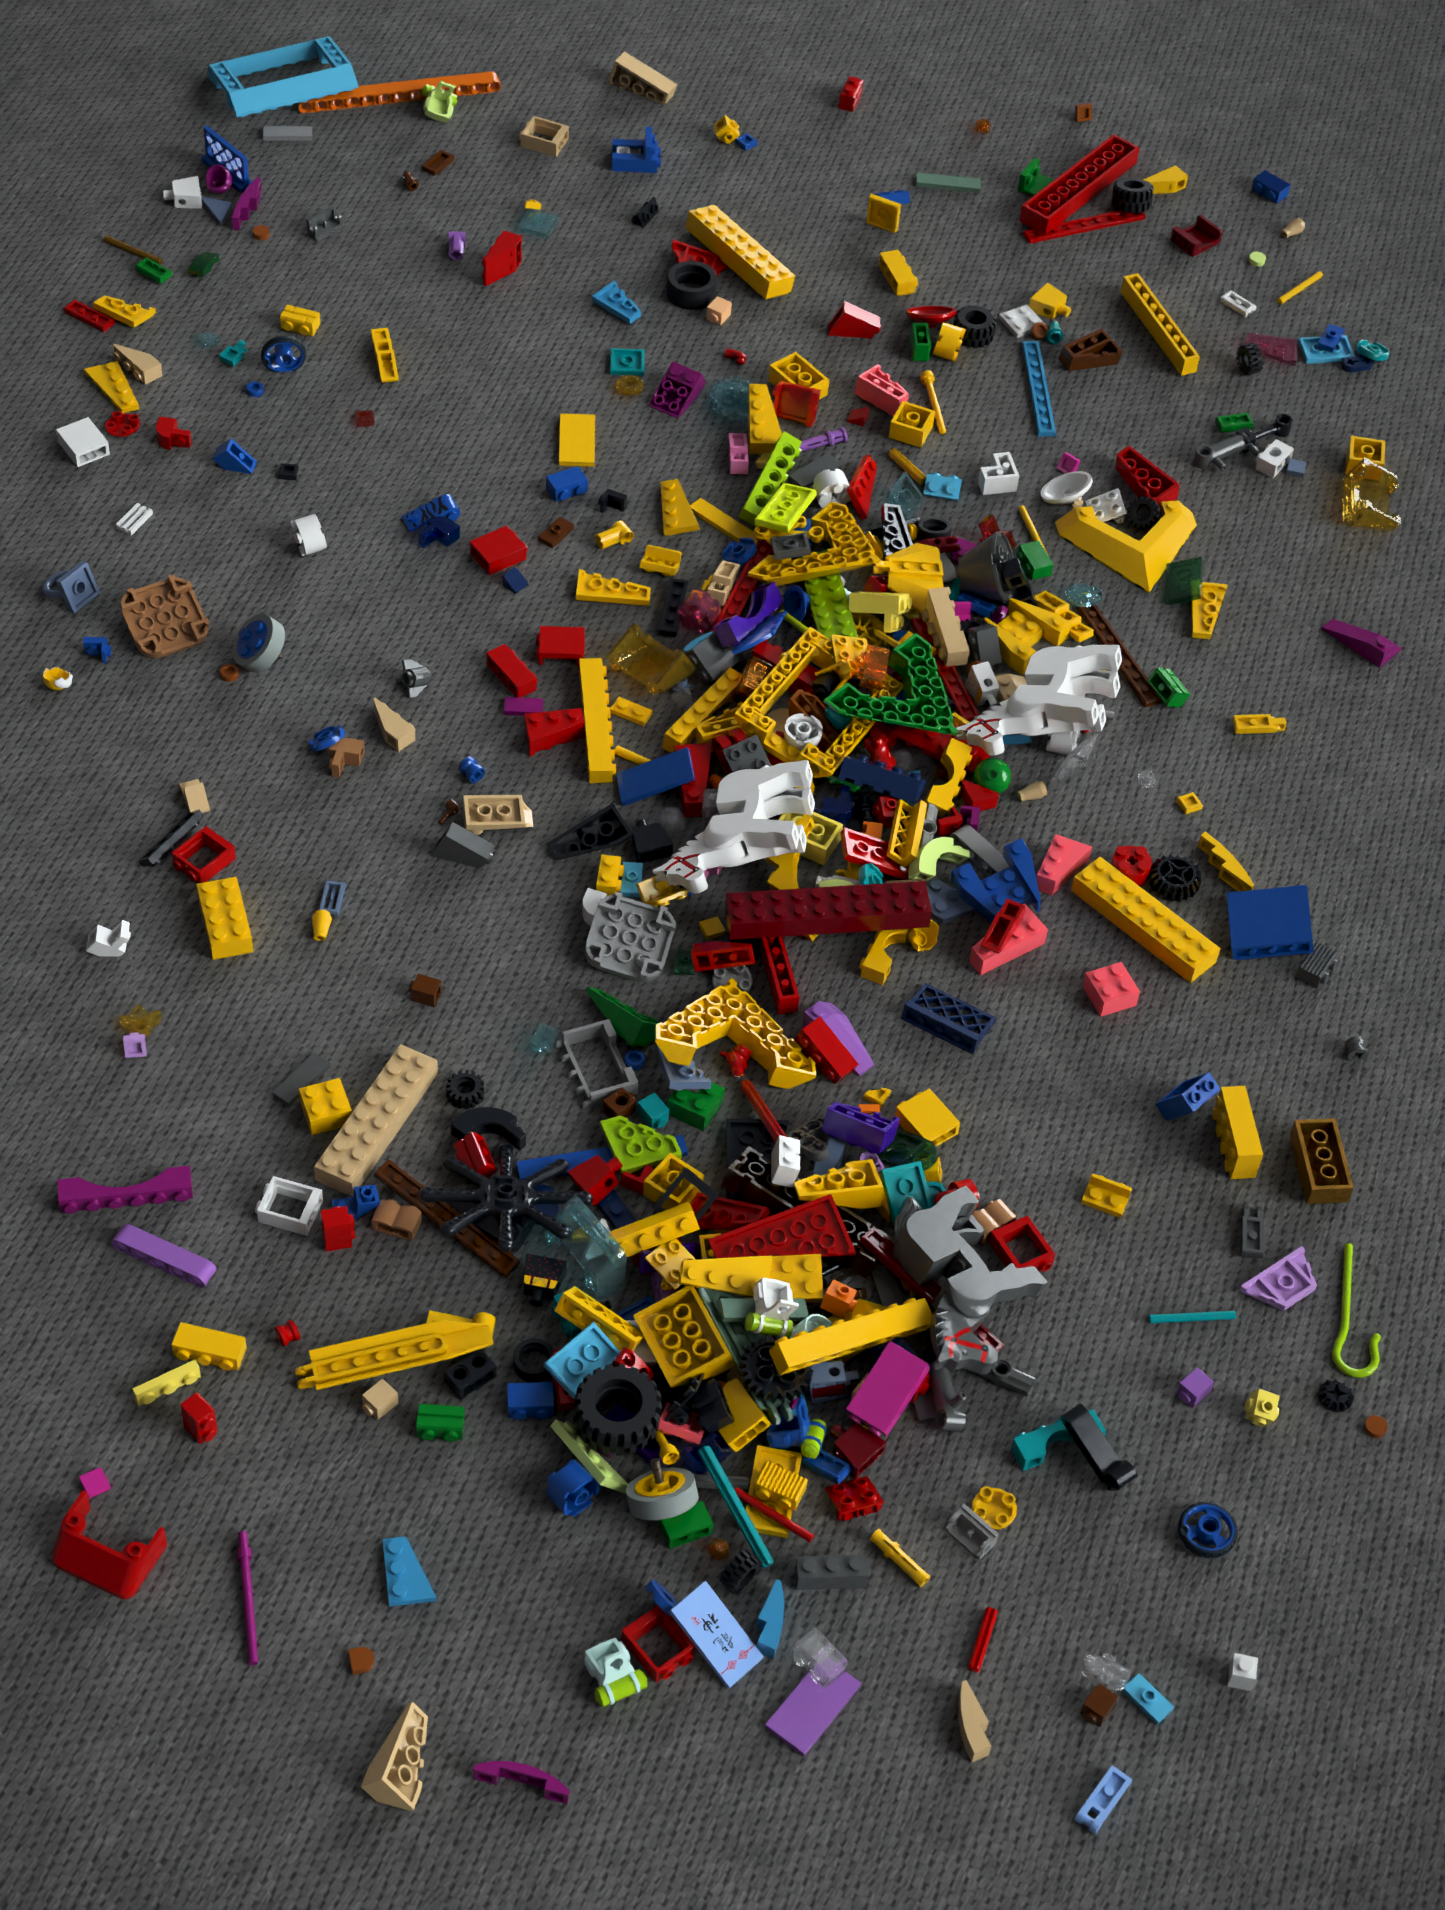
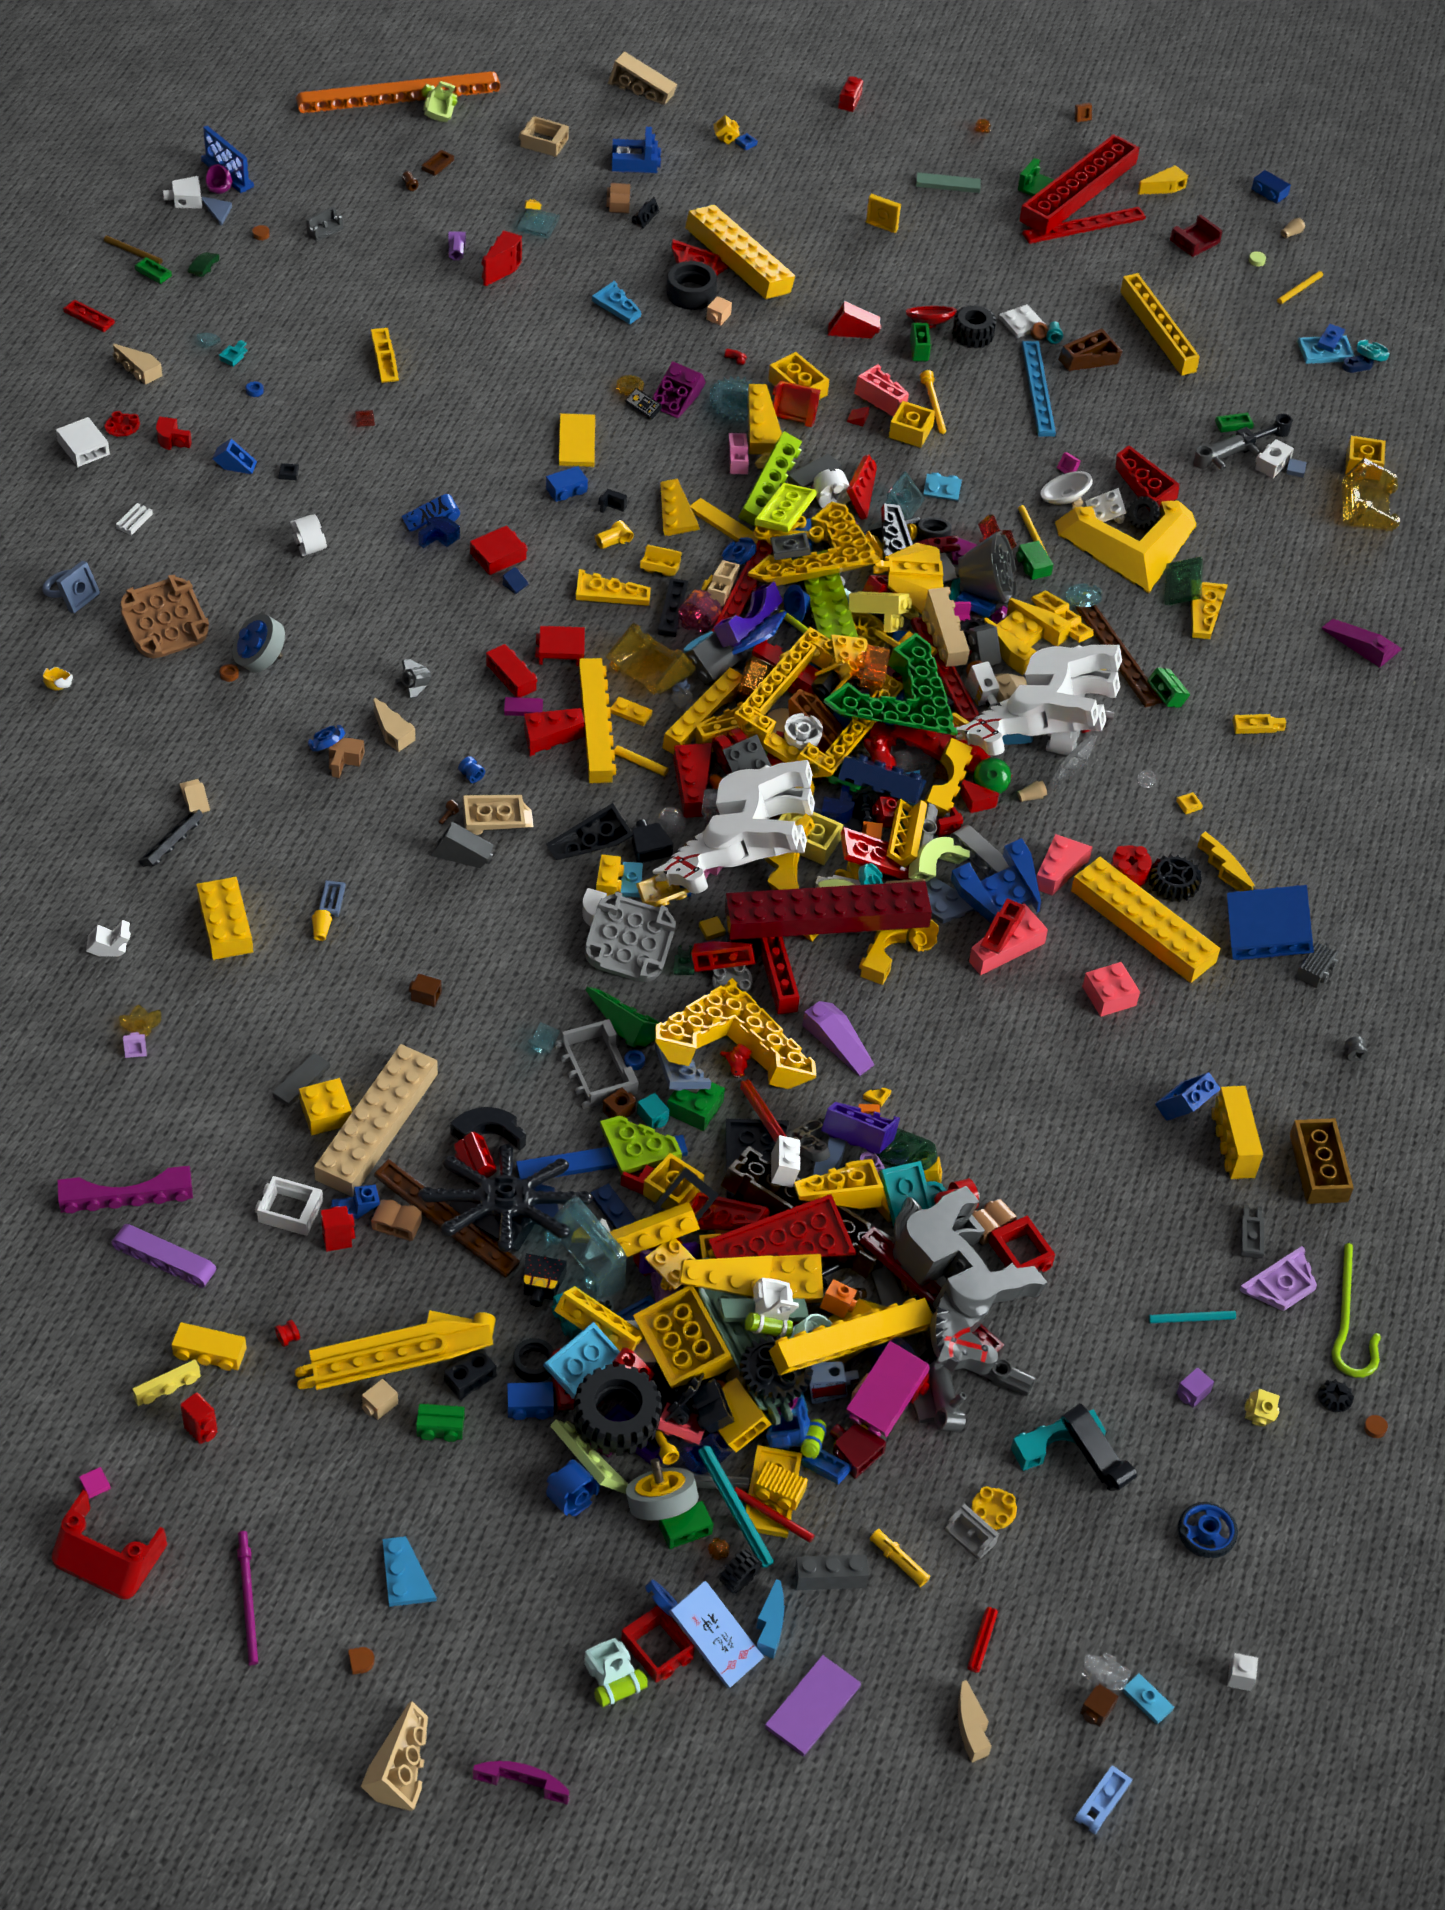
blue bracket [83,637,111,663] -> none
yellow wing [84,361,139,413] -> none
yellow wing [93,296,156,328] -> none
red window [172,826,236,883] -> none
medium azure slope [207,36,359,117] -> none
magenta slope [232,177,262,231] -> none
blue wheel [261,335,306,372] -> none
light grey tile [263,126,312,141] -> none
yellow brick [280,305,320,336] -> none
black tyre [446,1070,484,1109] -> none
reddish brown plate [538,517,574,548] -> none
red torso [568,1156,623,1206] -> none
teal tile [610,348,645,376] -> none
blue tile [616,747,695,806] -> none
clear brick [792,1627,848,1688] -> none
red wedge [794,1016,859,1084] -> none
medium lavender pin [799,427,848,452] -> none
teal brick [824,706,850,730] -> none
red hinge [825,1476,884,1522] -> none
blue slope [874,190,910,204] -> none
yellow brick [879,249,918,296] -> none
yellow axle [889,448,926,485] -> none
yellow brick [895,1088,960,1152] -> none
dark blue fence [901,983,997,1054] -> none
yellow brick [933,322,966,362] -> none
magenta bracket [960,805,980,831] -> none
white brick [978,452,1019,495] -> none
black arch [1000,557,1038,607] -> none
yellow torso [1029,283,1071,320] -> none
yellow bracket [1081,1173,1132,1218] -> none
black tyre [1111,178,1154,213] -> none
white tile [1220,290,1256,317] -> none
black tyre [1236,342,1264,376] -> none
clear pink wing [1246,333,1297,366] -> none
none -> medium nougat brick [606,183,630,213]
none -> tile [625,388,663,420]

